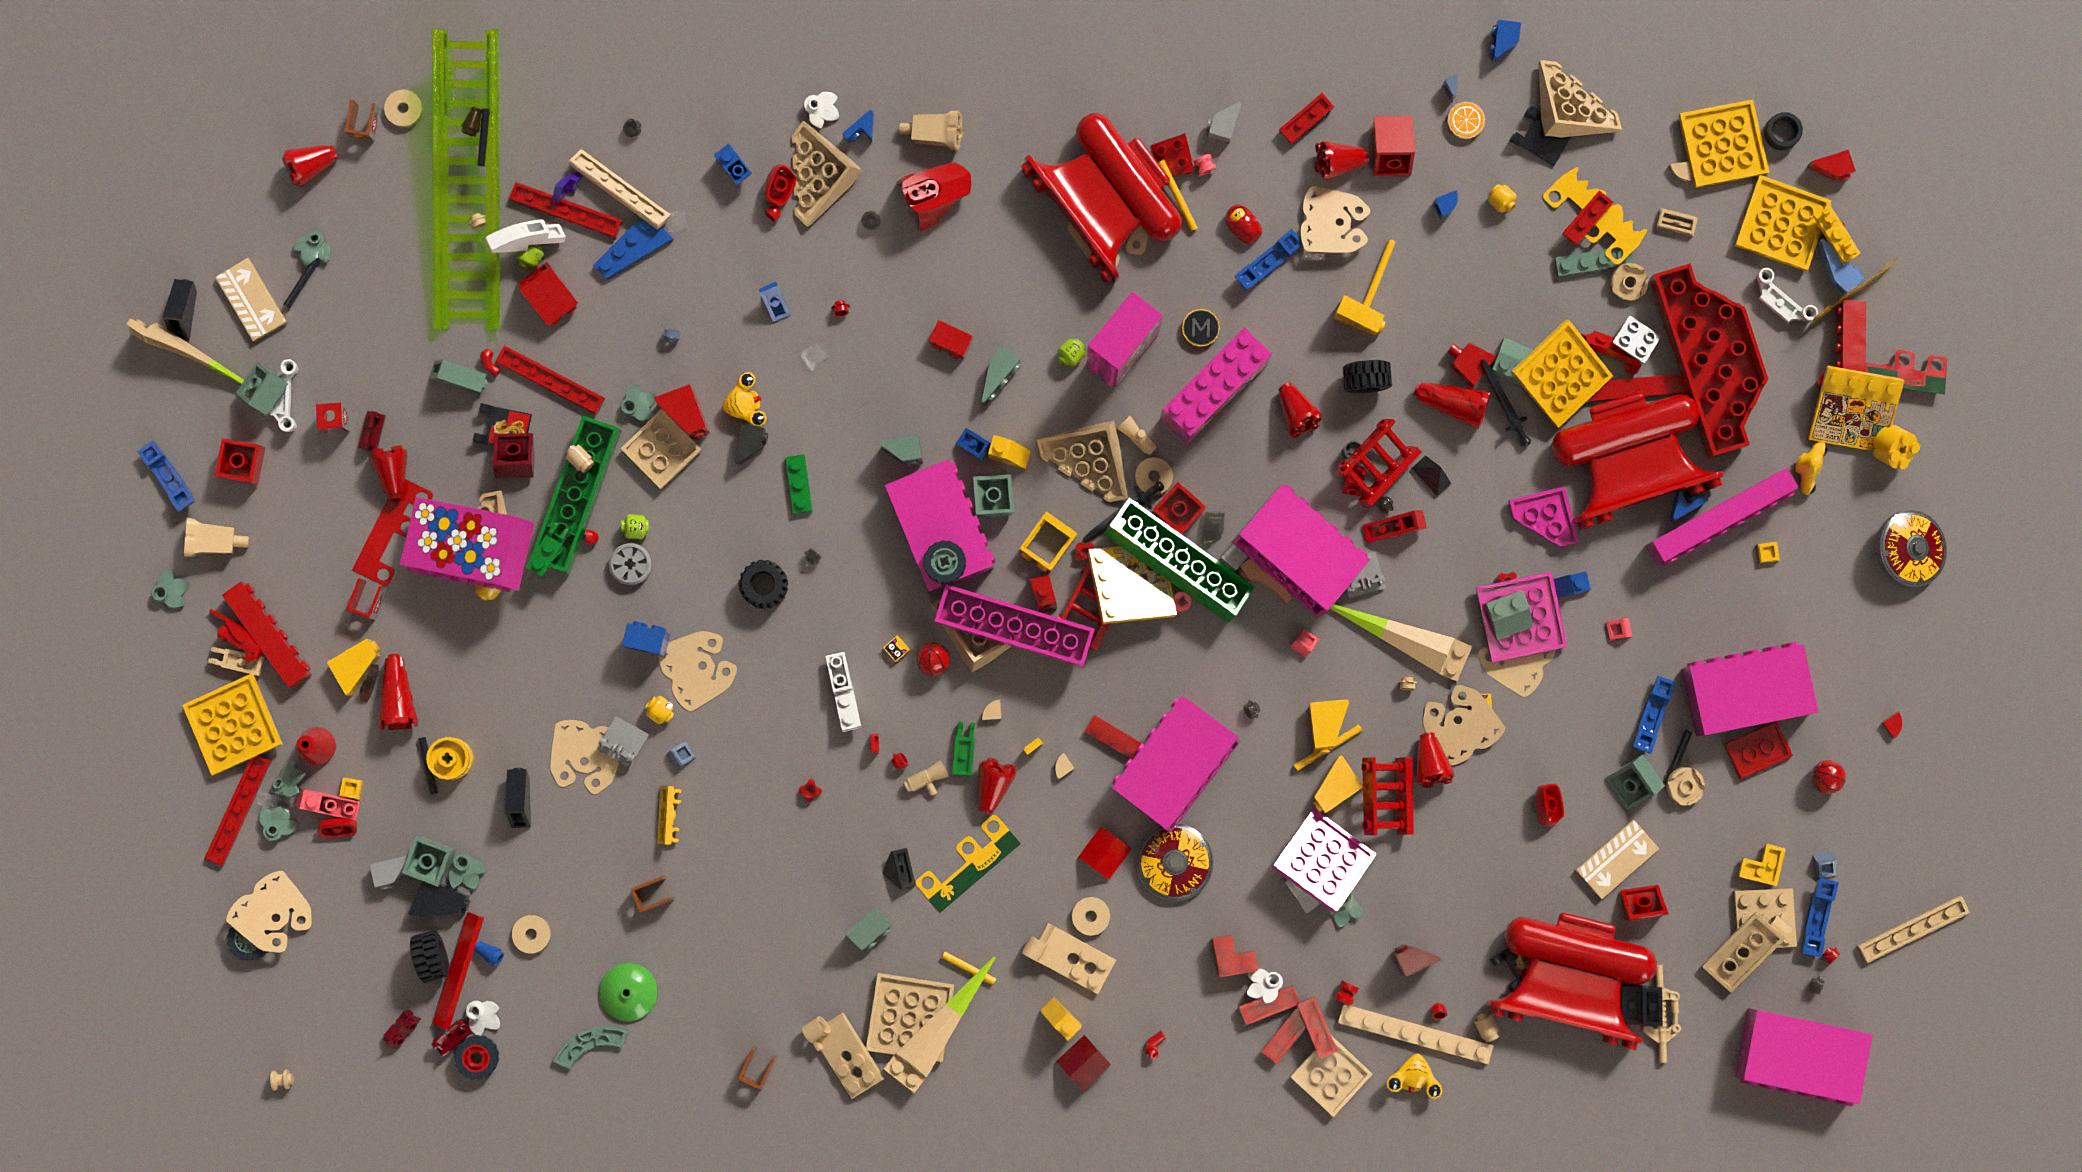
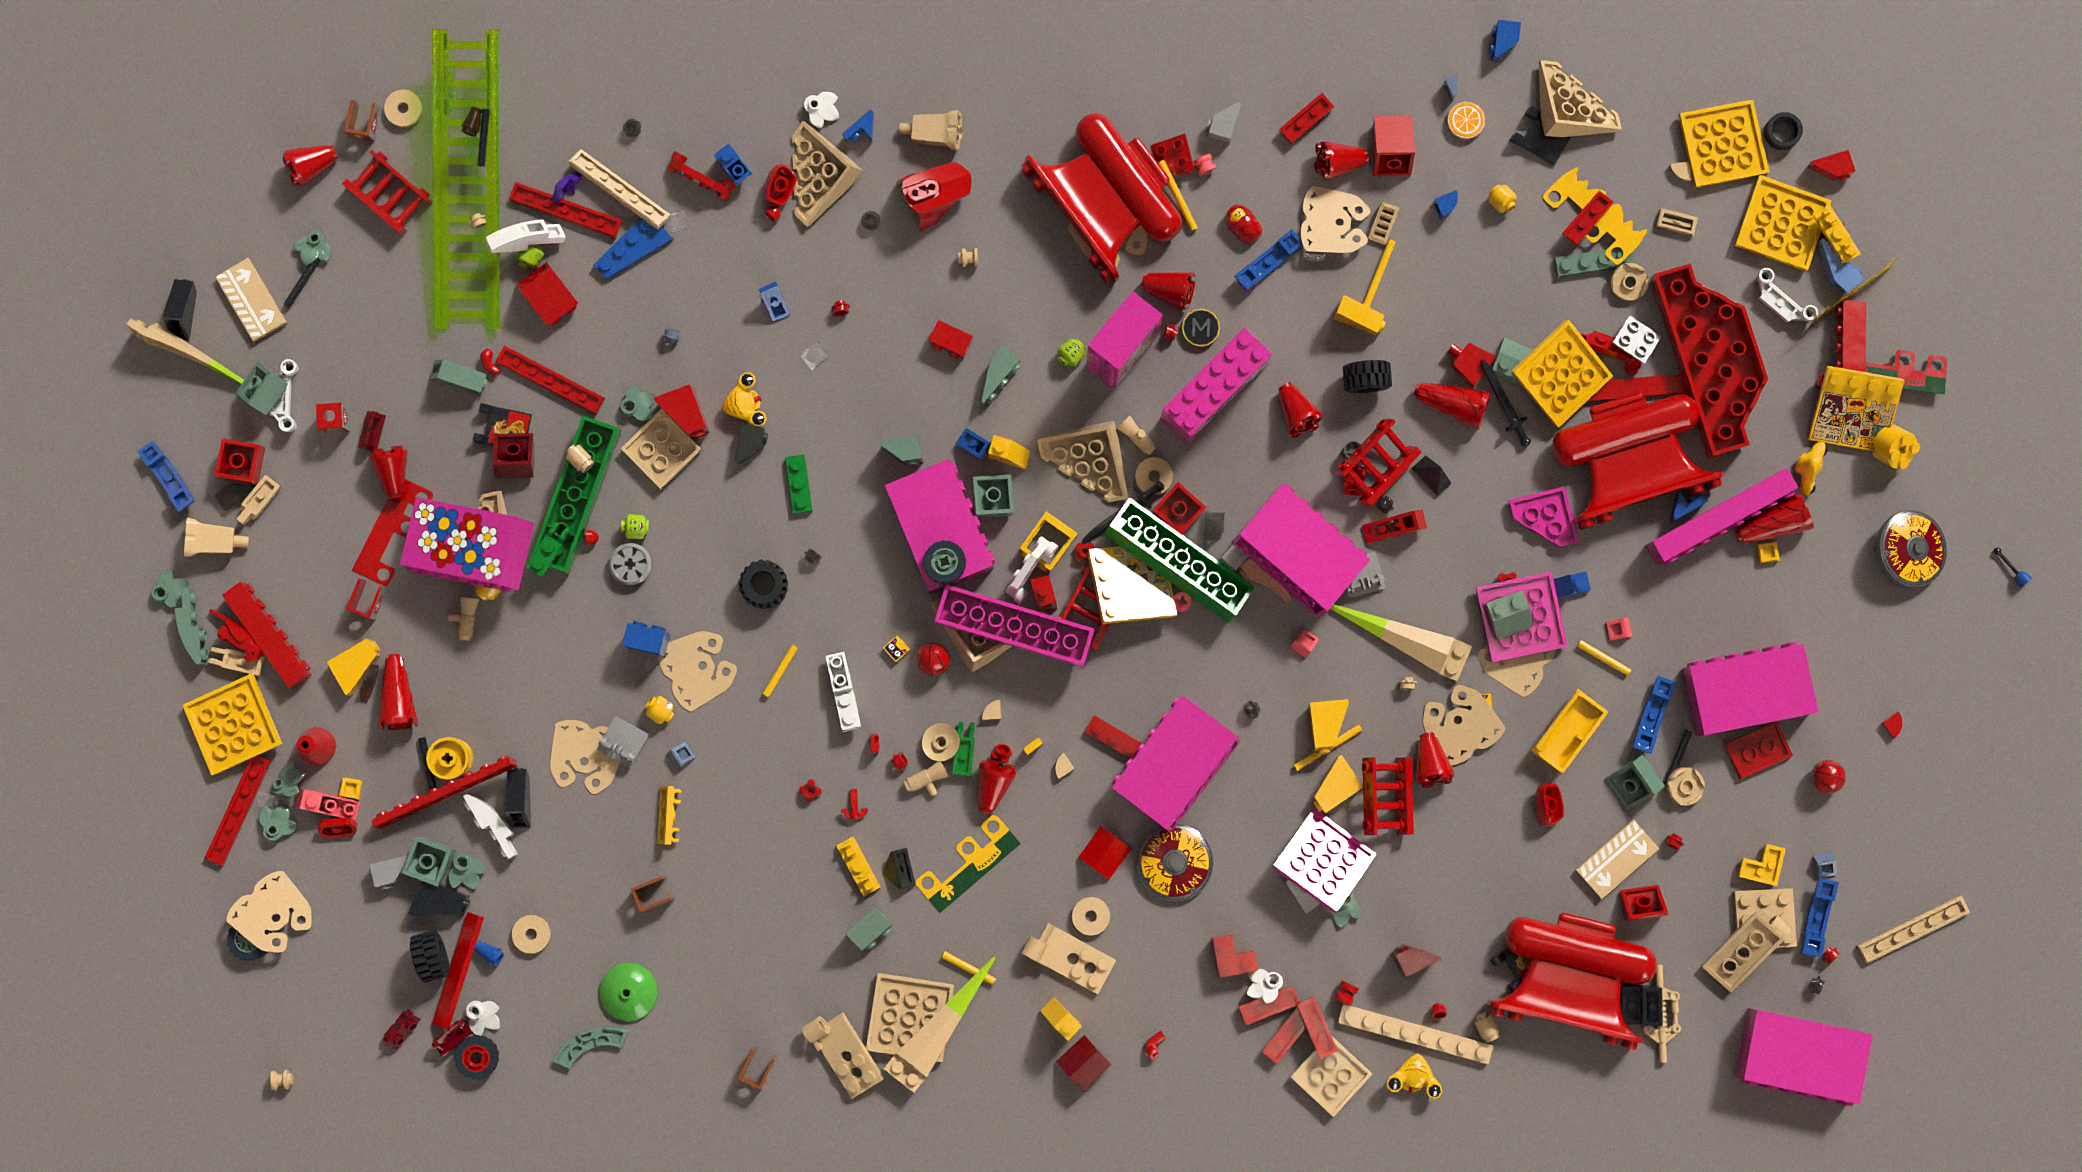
none -> sand green slope [174,588,208,665]
none -> clear smoke slope [214,483,256,511]
none -> tan hinge [237,475,282,525]
none -> red fence [342,150,432,236]
none -> red plate [371,756,518,829]
none -> tan piece [448,597,479,641]
none -> white slope [463,794,518,859]
none -> red plate [667,151,737,201]
none -> yellow bar [762,644,798,697]
none -> yellow plate [836,836,881,897]
none -> red piece [841,789,868,820]
none -> tan dish [922,723,960,761]
none -> tan wheel [958,248,978,267]
none -> red plate [991,744,1012,763]
none -> white plate [1005,536,1058,605]
none -> red cone [1141,272,1196,310]
none -> red plate [1162,324,1178,342]
none -> tan slope [1368,202,1400,245]
none -> yellow container [1532,689,1609,774]
none -> yellow bar [1577,640,1631,676]
none -> red plate [1665,833,1684,850]
none -> red cone [1735,493,1814,544]
none -> hinge [1994,547,2032,588]

